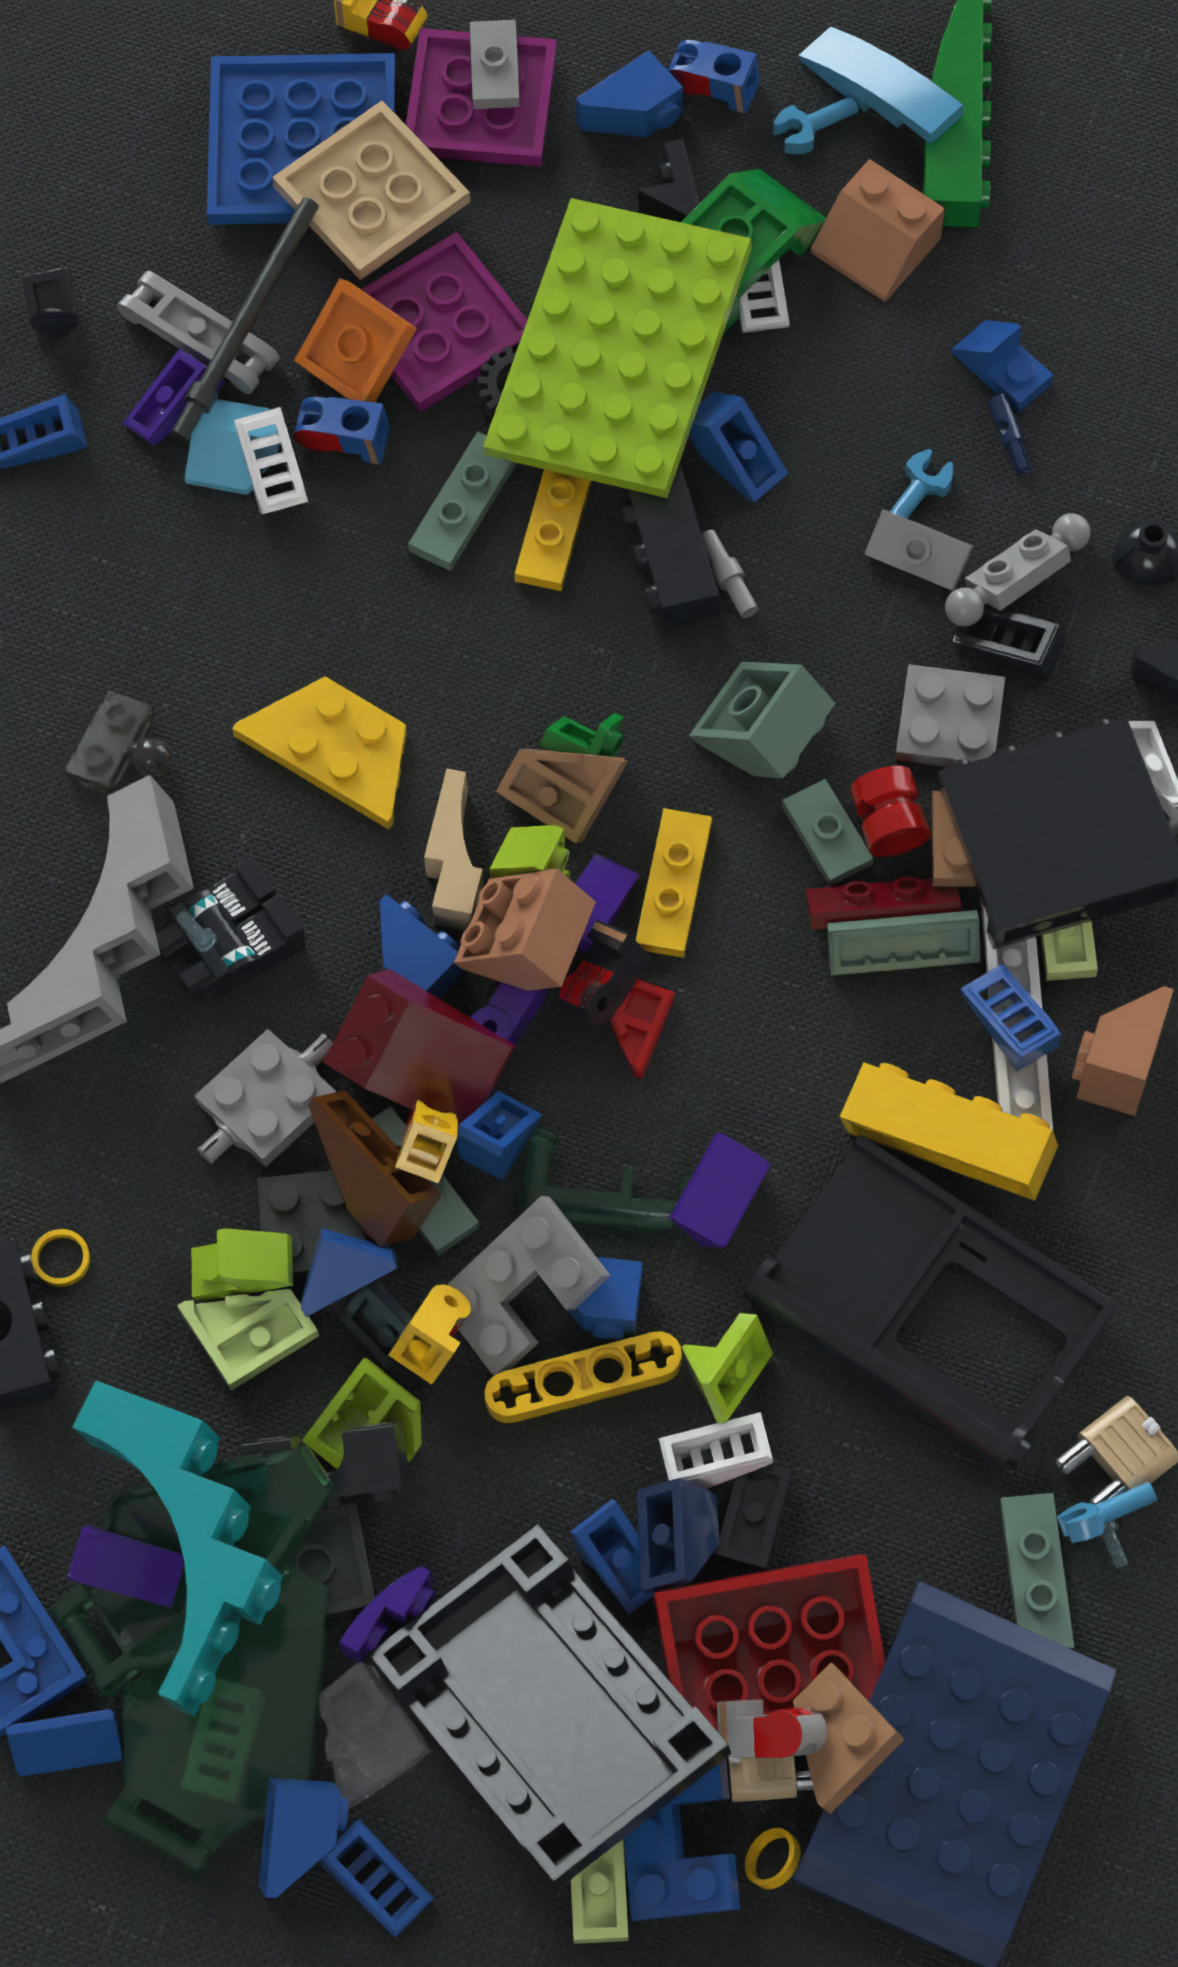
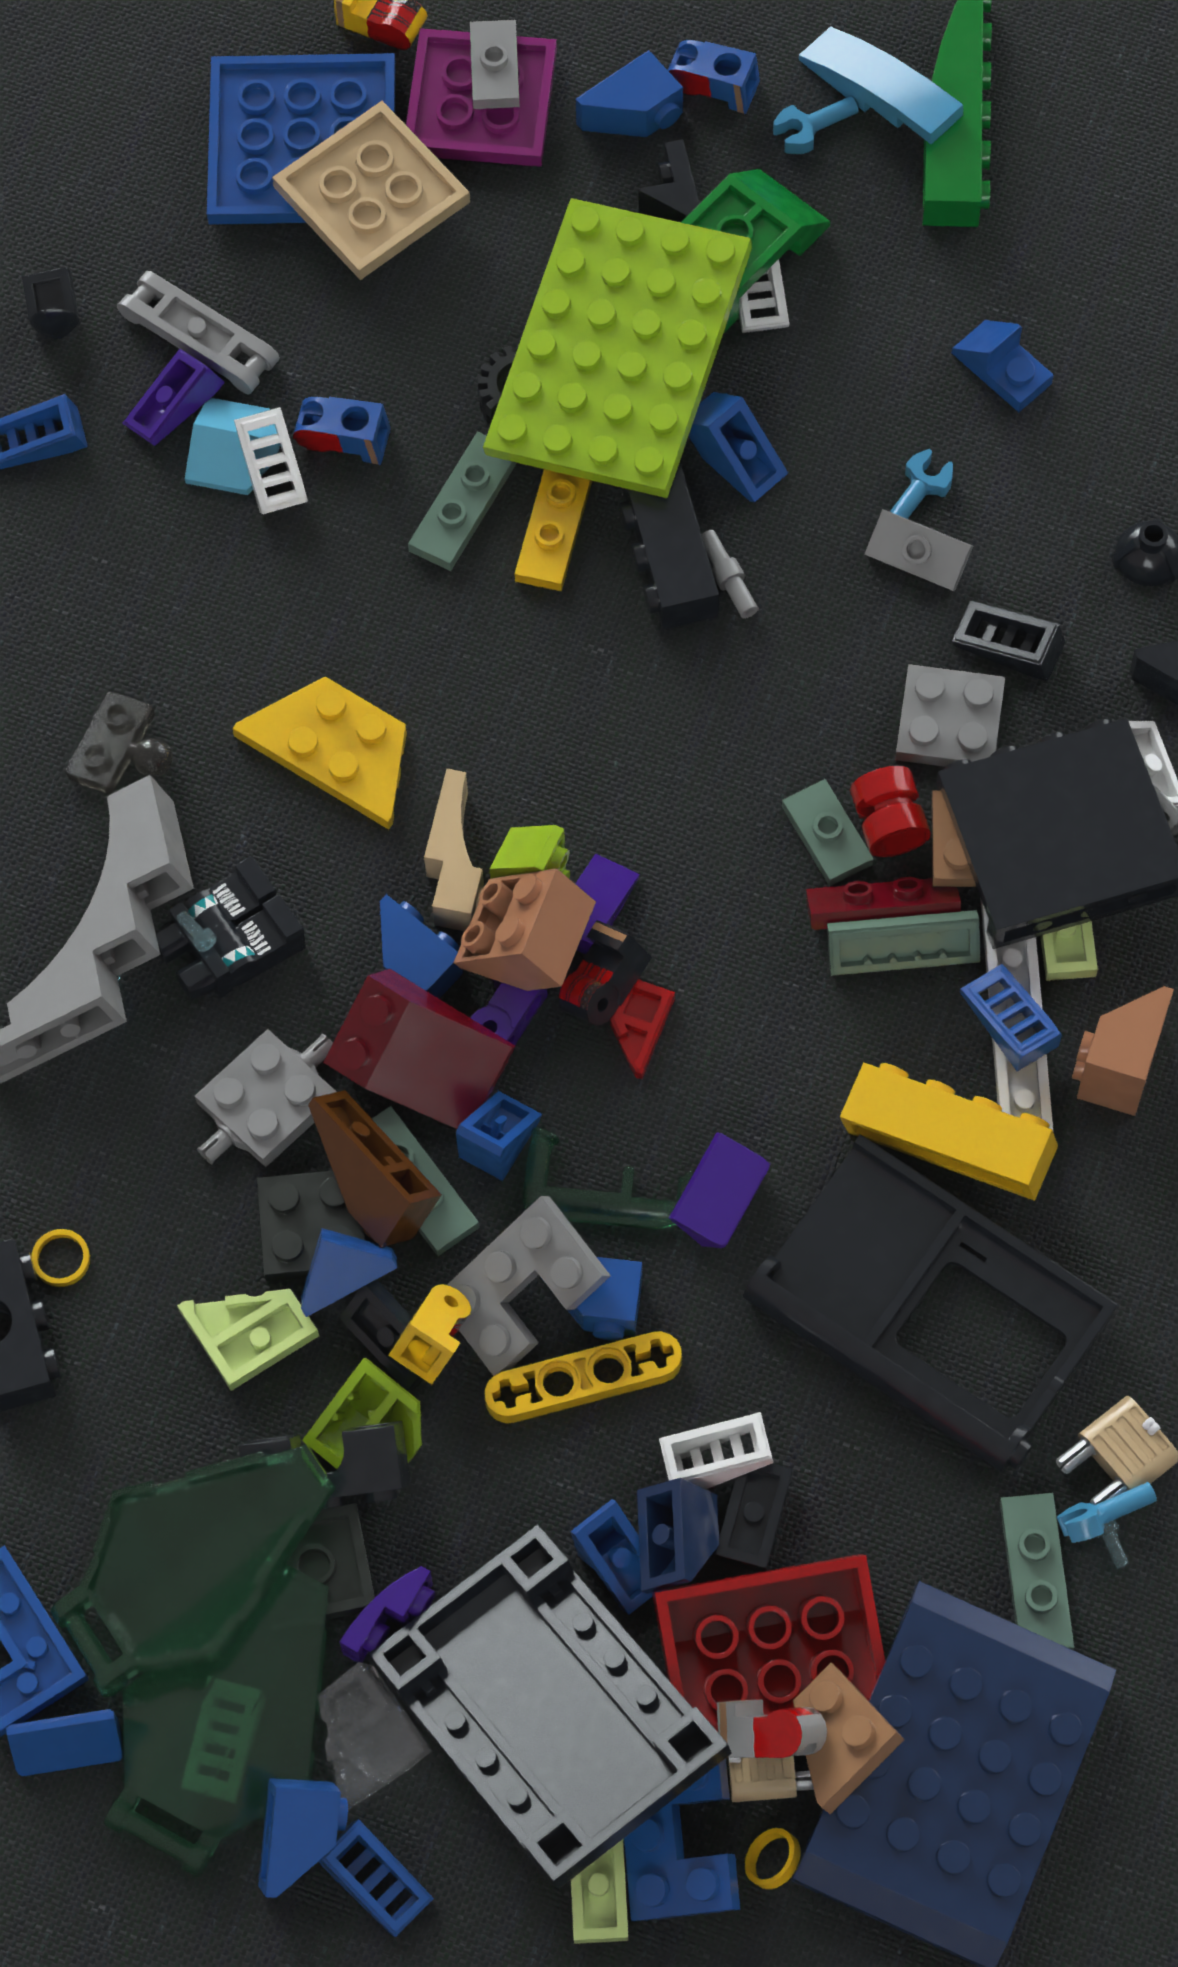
dark purple slope [67,1525,185,1607] -> none
teal arch [72,1381,283,1717] -> none
pearl dark grey bar [170,197,319,442] -> none
lime slope [191,1229,293,1303] -> none
orange plate [294,279,417,403] -> none
magenta plate [361,232,527,412] -> none
yellow leg [395,1100,458,1183] -> none
medium nougat wing [496,748,628,843] -> none
green bracket [540,713,624,757] -> none
yellow plate [635,808,712,958] -> none
lime slope [682,1313,773,1423] -> none
sand green slope [689,662,836,778] -> none
nougat slope [811,159,945,302] -> none
light grey plate [945,513,1091,627] -> none
dark blue pin [988,394,1032,475] -> none

